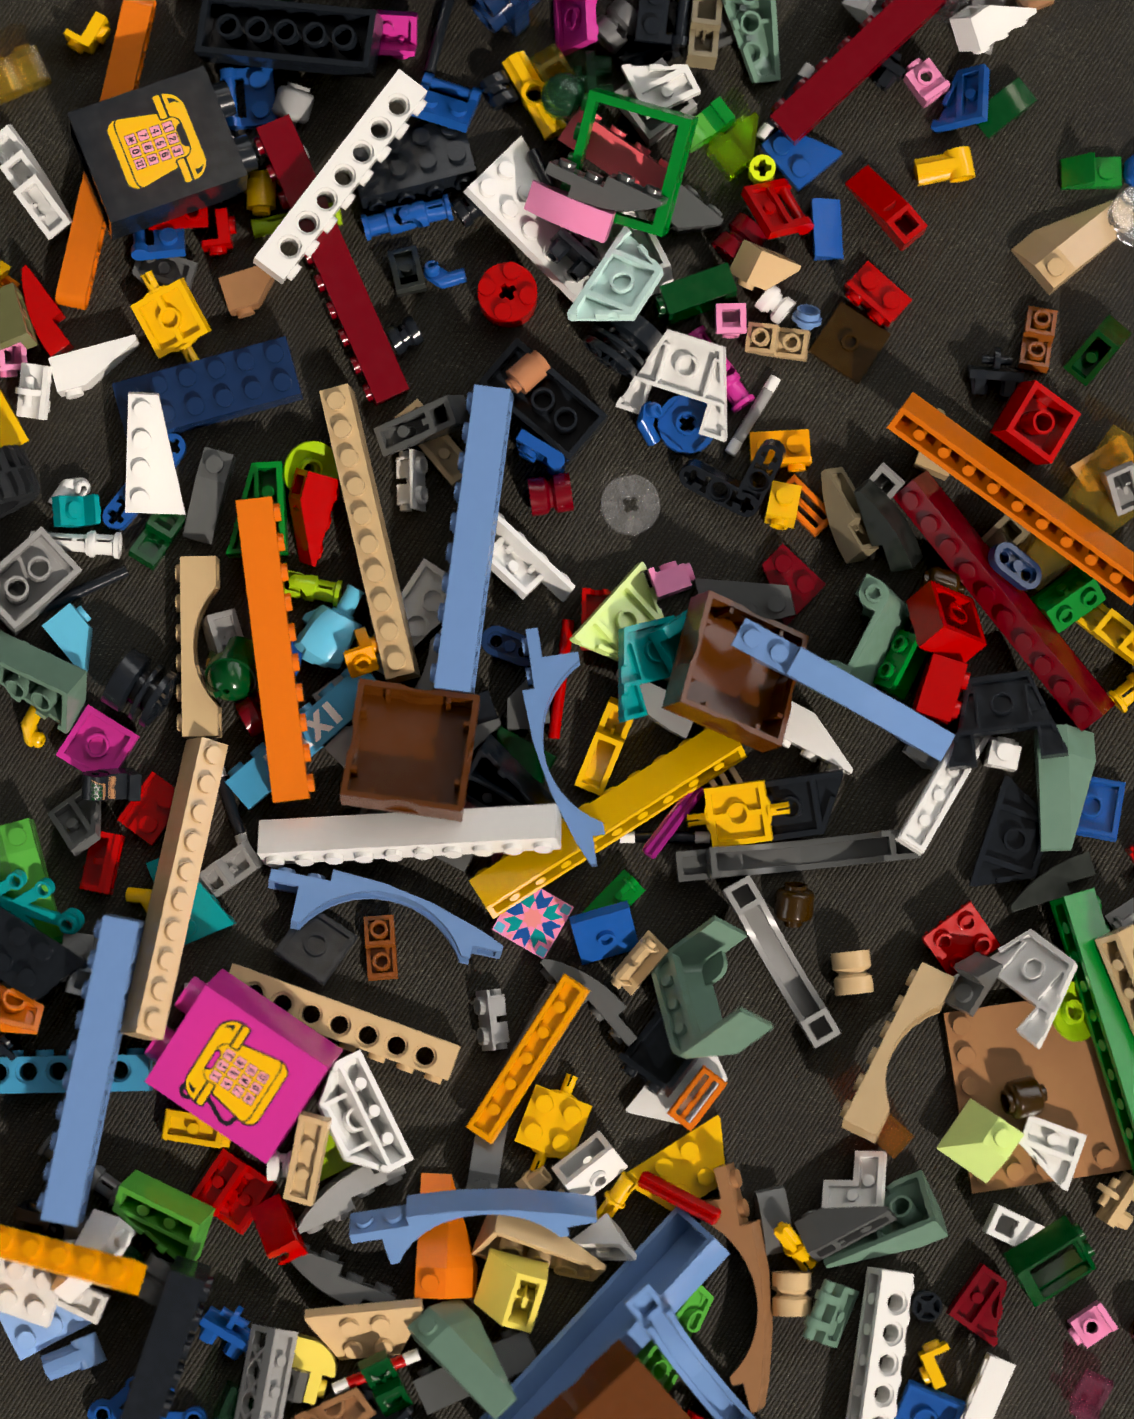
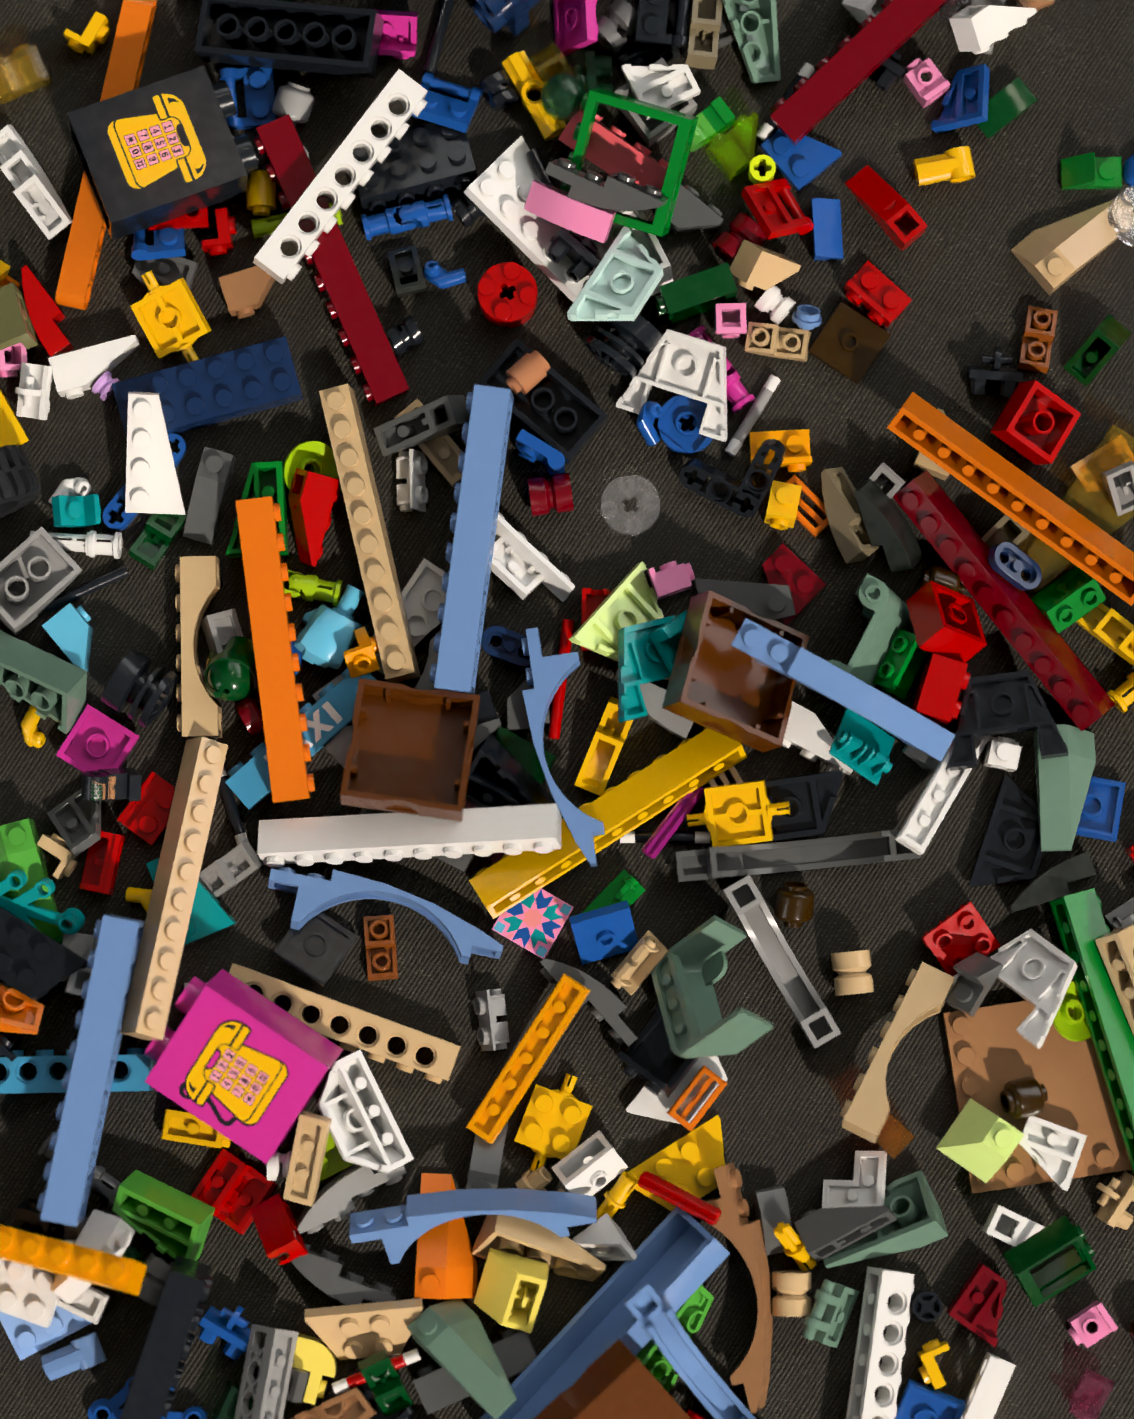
none -> tan bracket [37,833,78,879]
none -> lavender bush [91,371,120,401]
none -> teal hinge [829,708,895,785]

